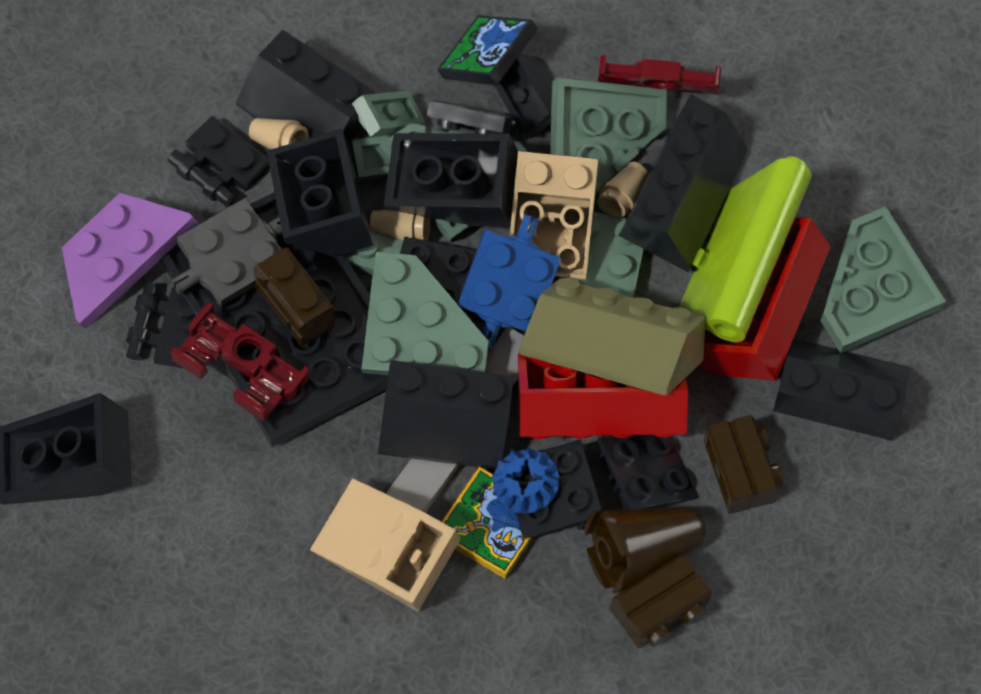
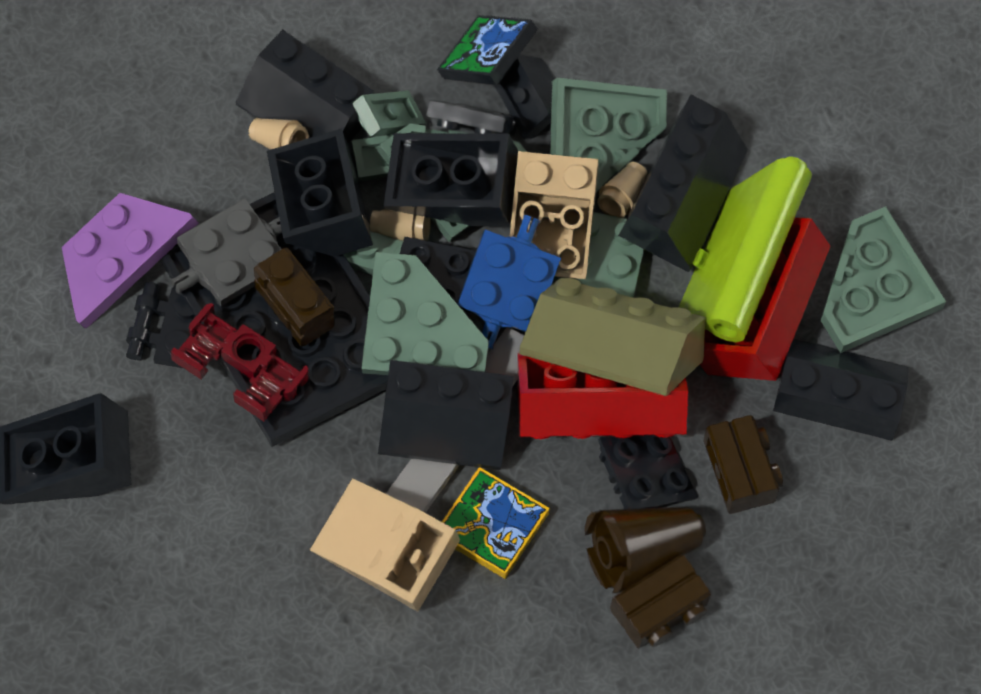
black plate [167,115,269,207] -> none
blue gear [492,447,559,513] -> none
black hinge [513,439,602,540] -> none
dark red piece [598,55,721,94] -> none

